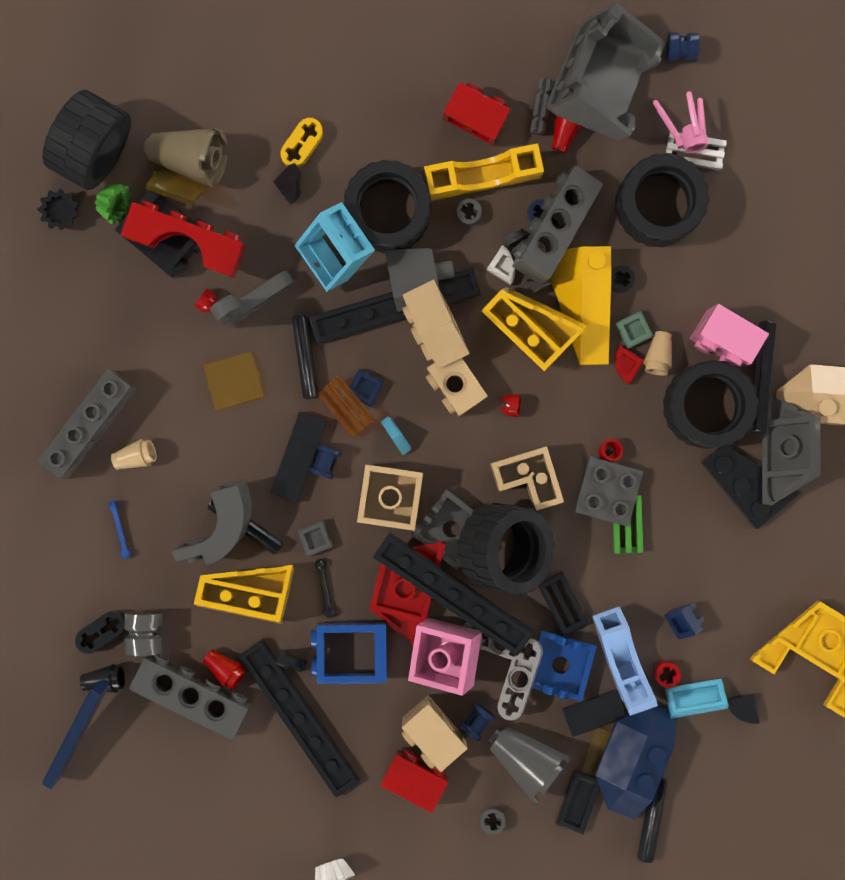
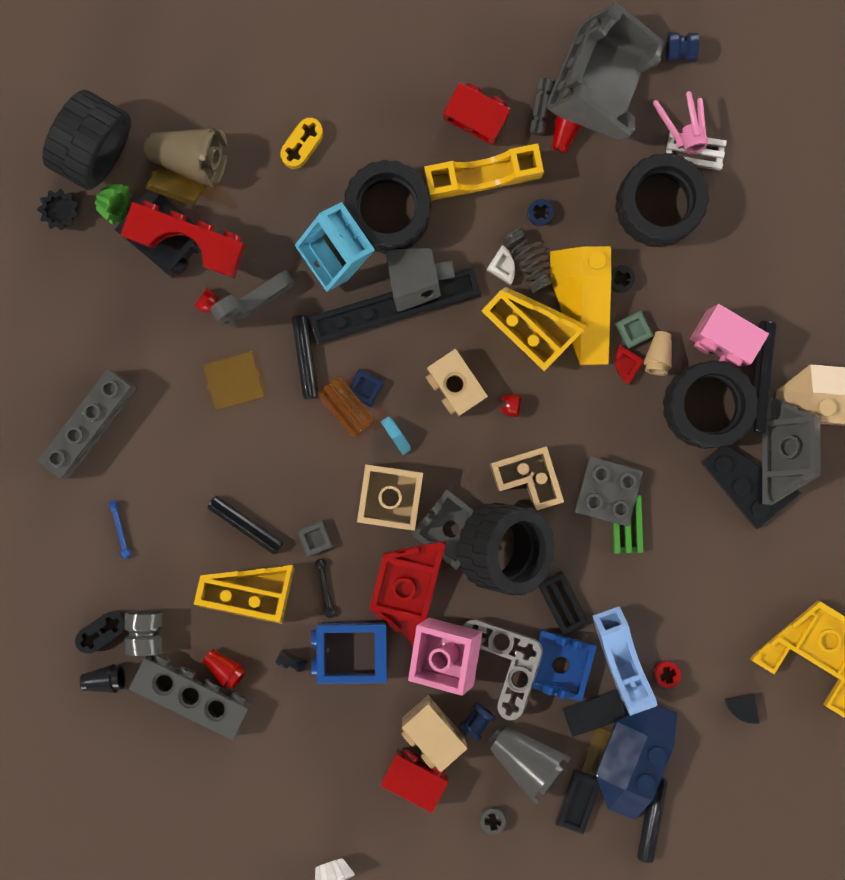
dark blue tile [42,680,110,789] -> none
tan cone [111,439,157,470] -> none
dark grey arch [172,479,252,565] -> none
black tile [239,639,360,798] -> none
black tile [270,412,327,502] -> none
black tile [273,163,301,204] -> none
dark blue bush [309,444,342,479] -> none
black tile [373,532,534,656] -> none
tan brick [402,280,470,369] -> none
dark grey bush [456,198,482,226] -> none
dark grey brick [512,165,604,285] -> none
red hinge [598,439,623,463] -> none
dark blue tile [664,603,704,640] -> none
medium azure tile [664,678,729,718] -> none

